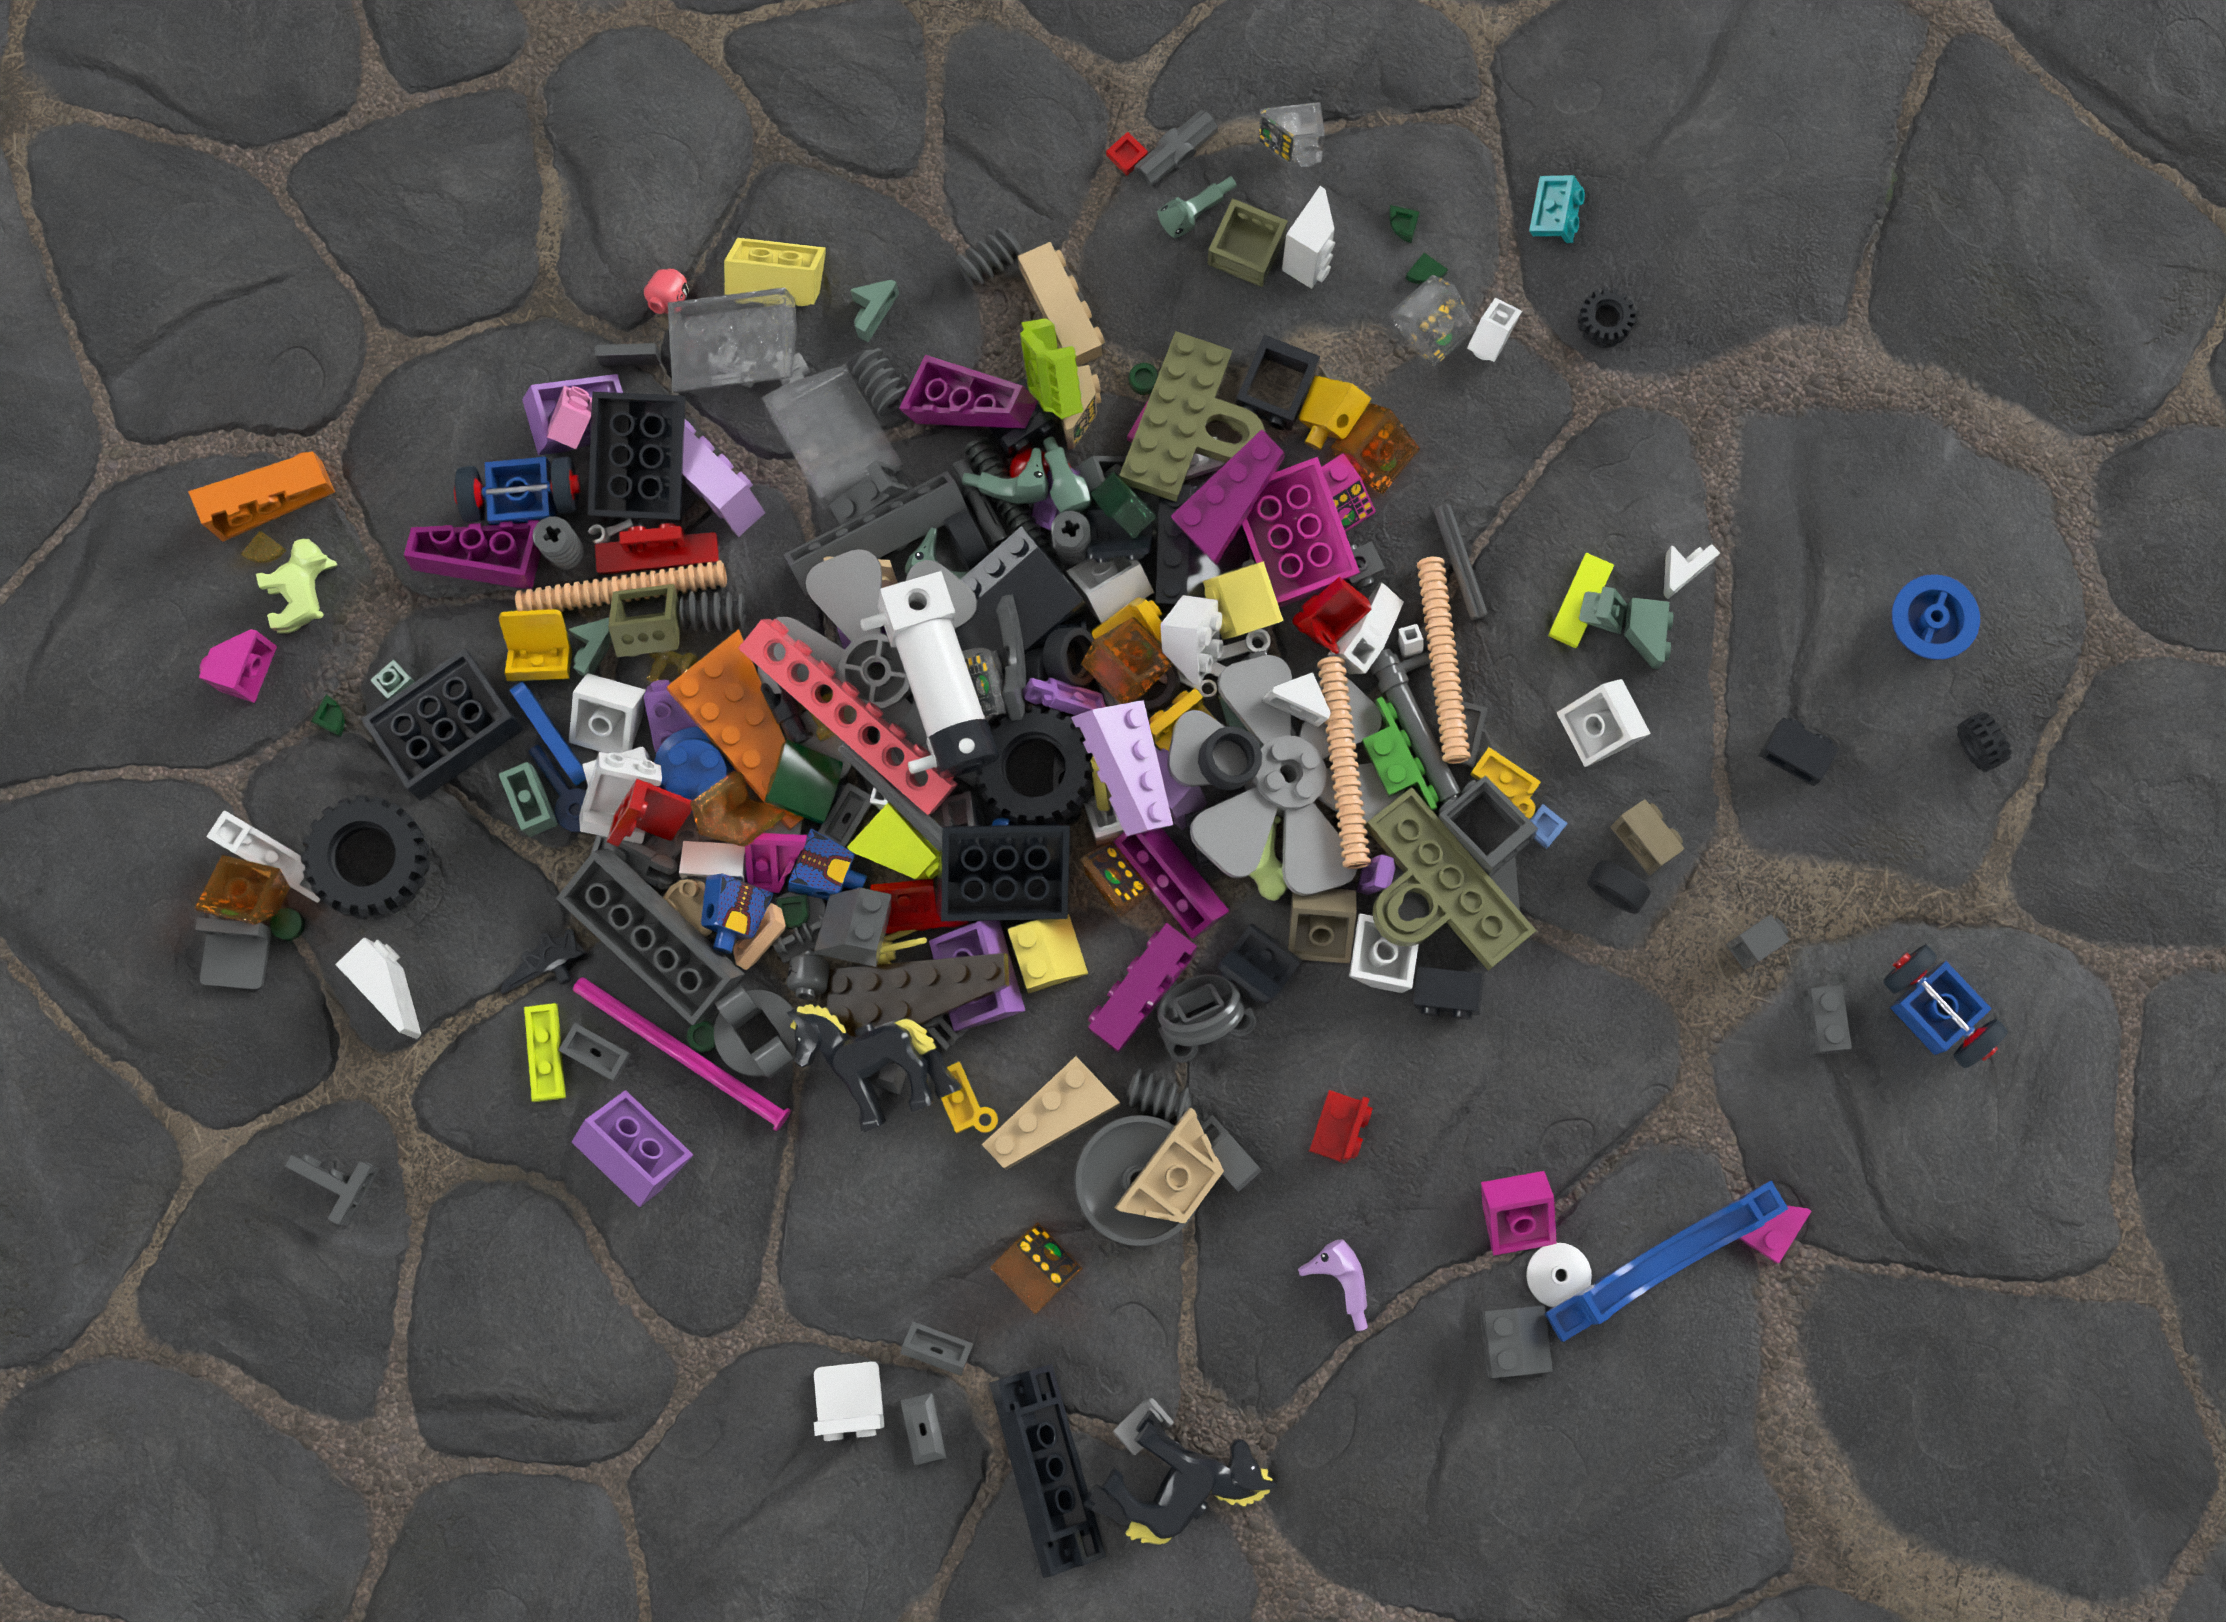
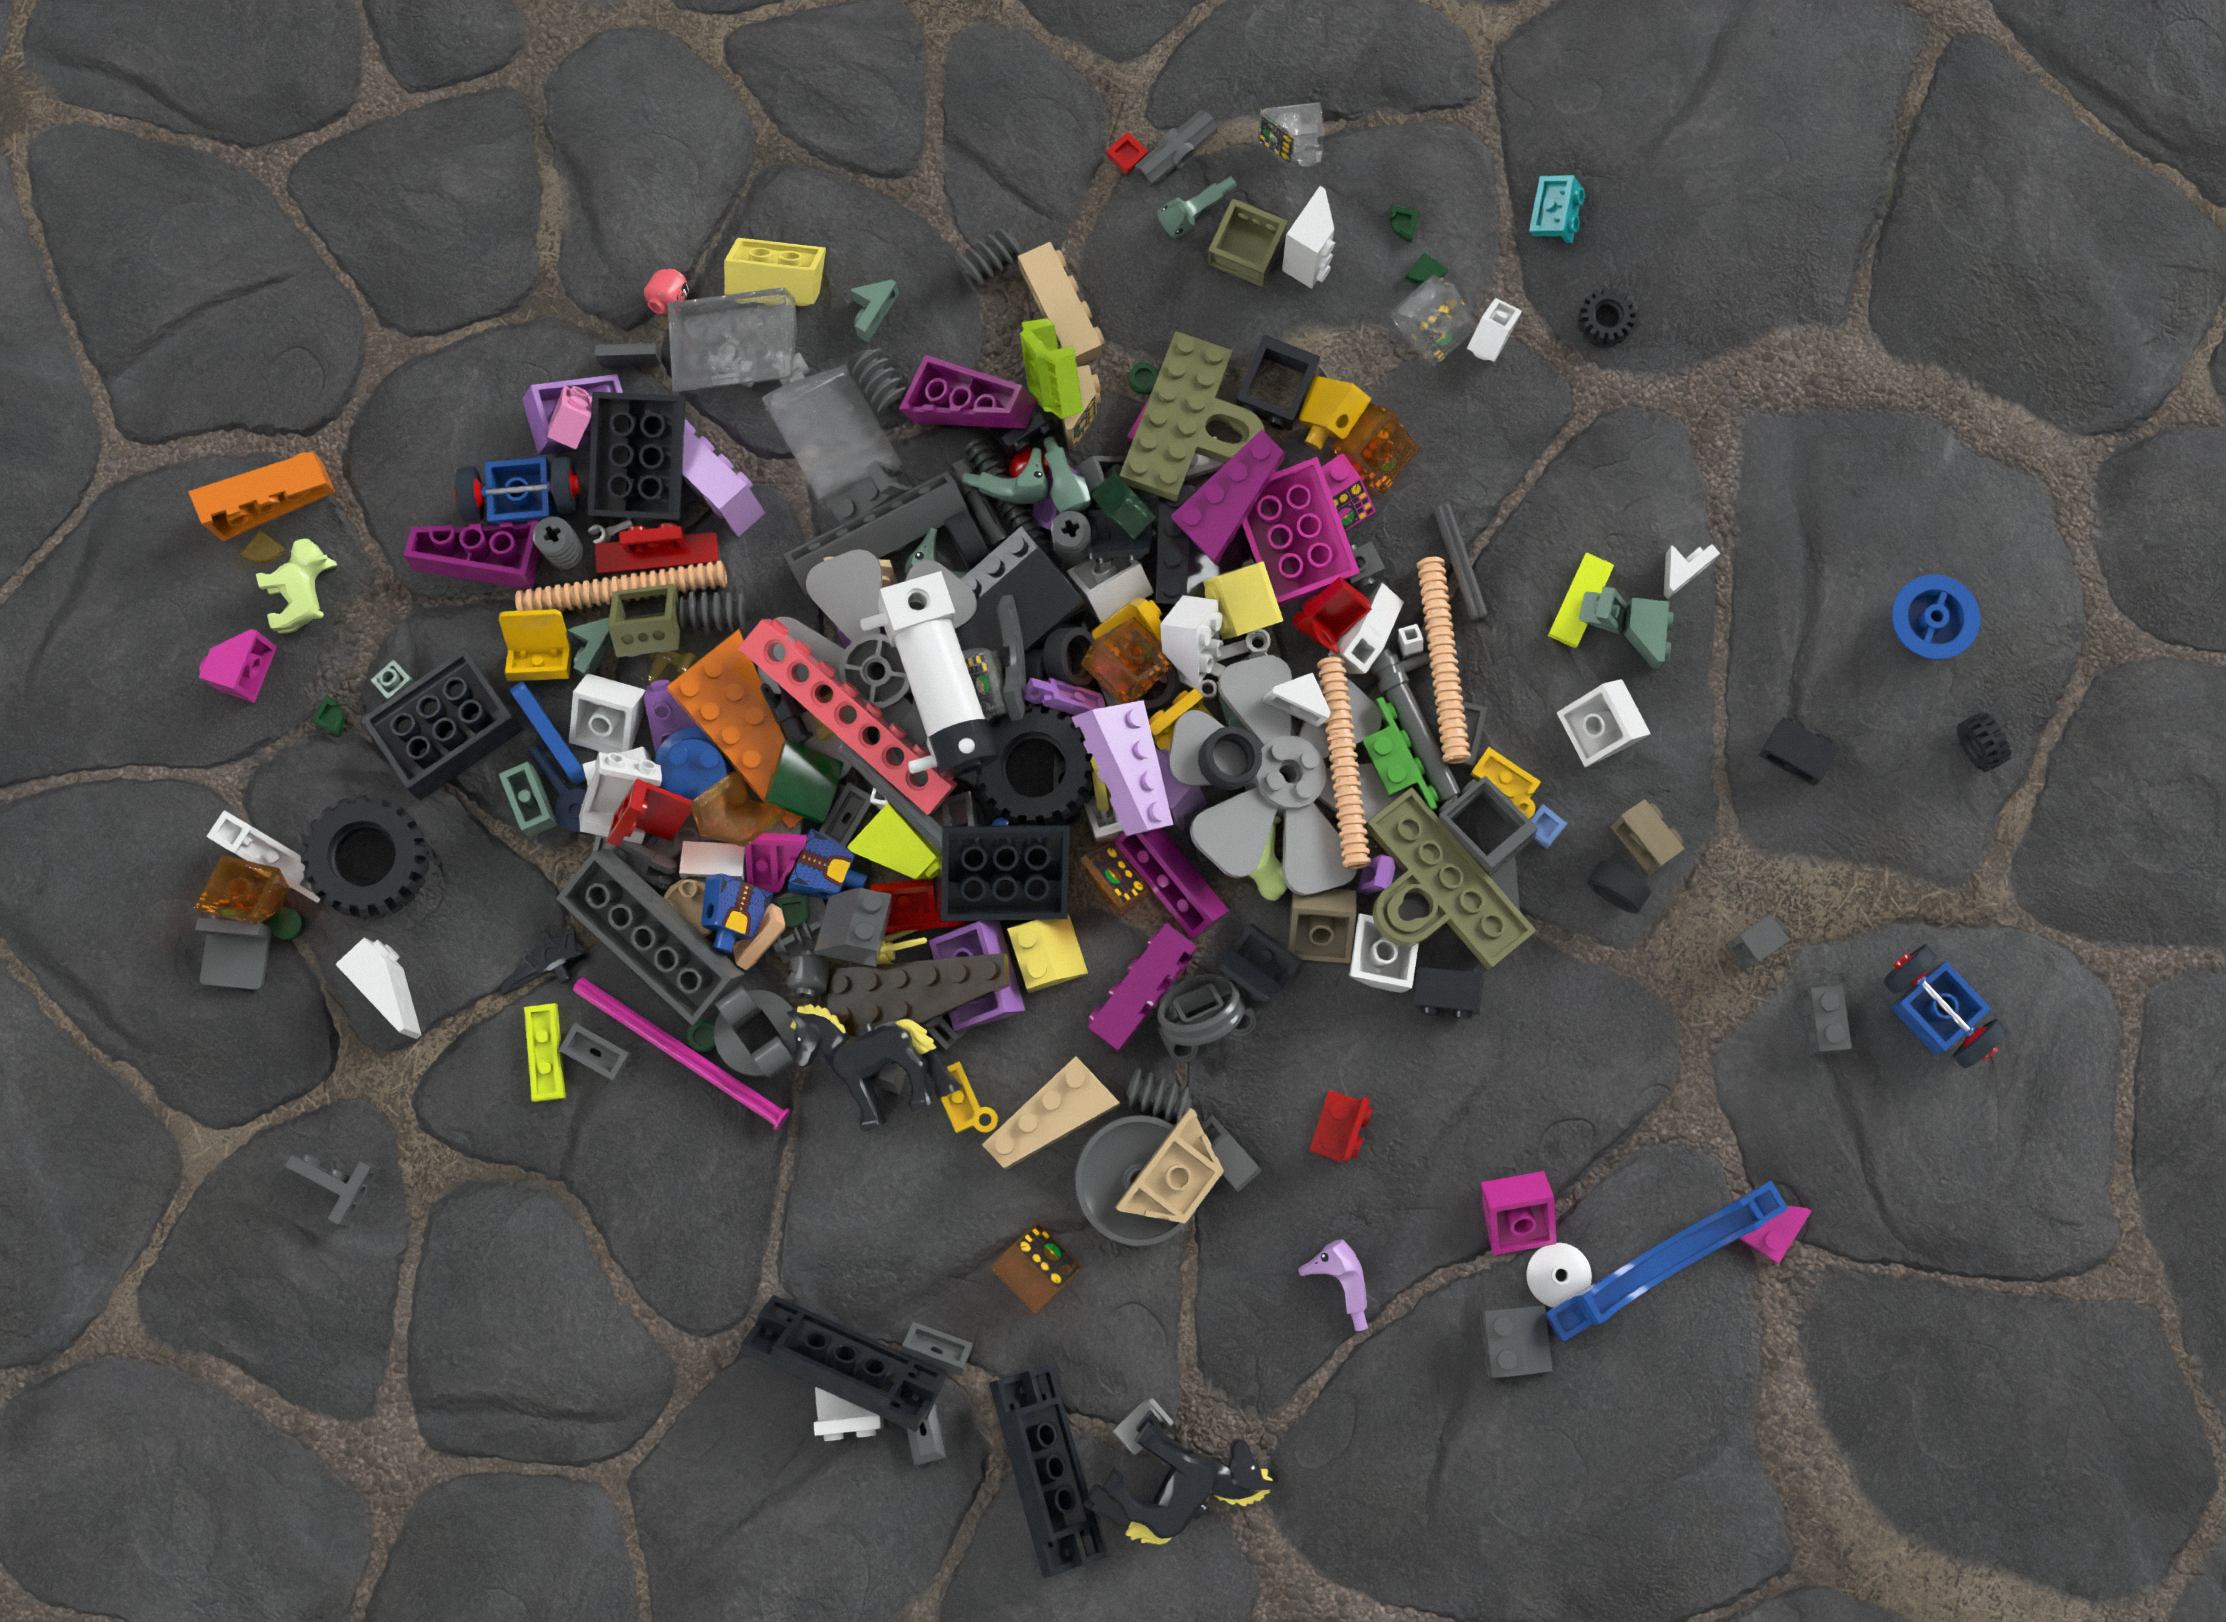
medium lavender slope [572,1090,693,1207] -> none
none -> black slope [740,1295,947,1432]

